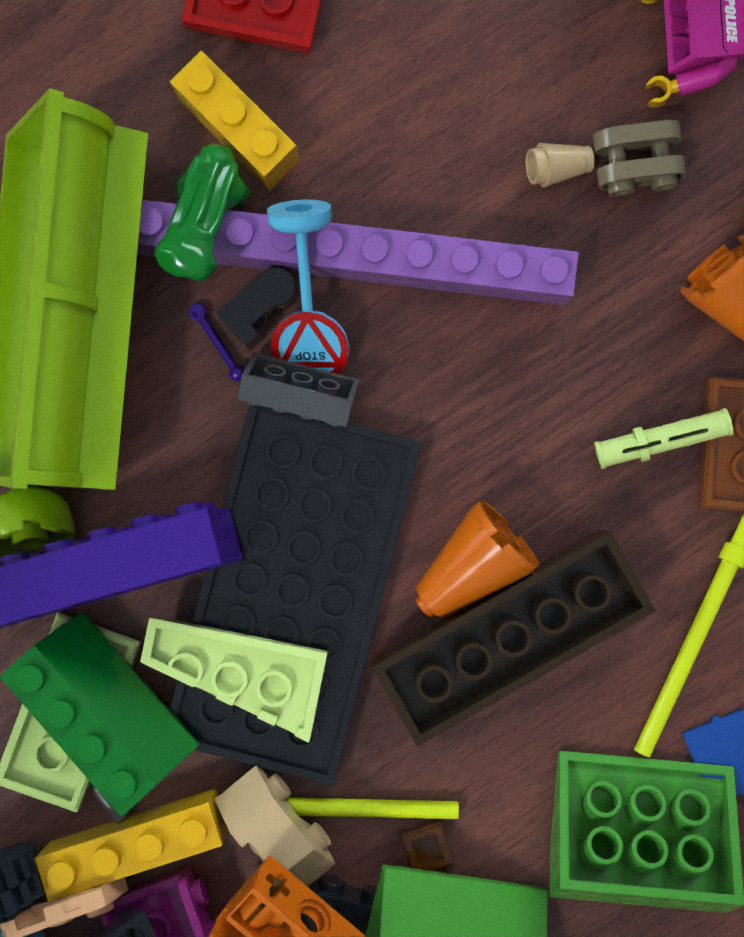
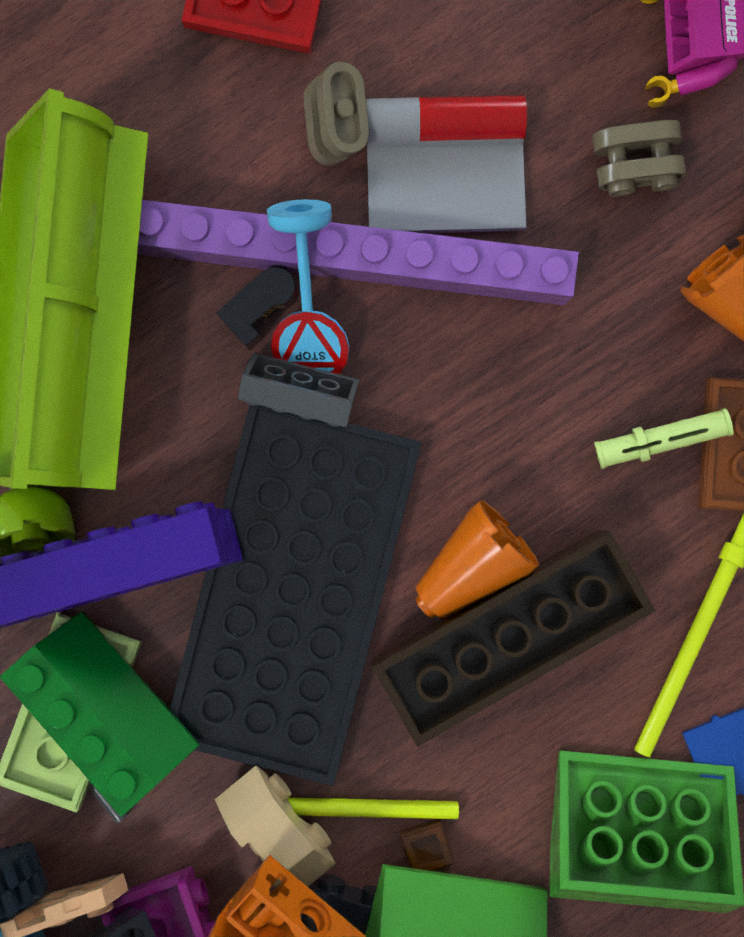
yellow brick [34,788,229,902] -> none
yellowish green wing [140,616,328,743] -> none
green hair [154,143,251,282] -> none
yellow brick [170,50,300,191] -> none
dark purple hinge [189,303,245,382] -> none
tan cone [526,143,594,188] -> none
none -> dark tan brick [303,62,369,166]
none -> light grey door [366,95,527,233]

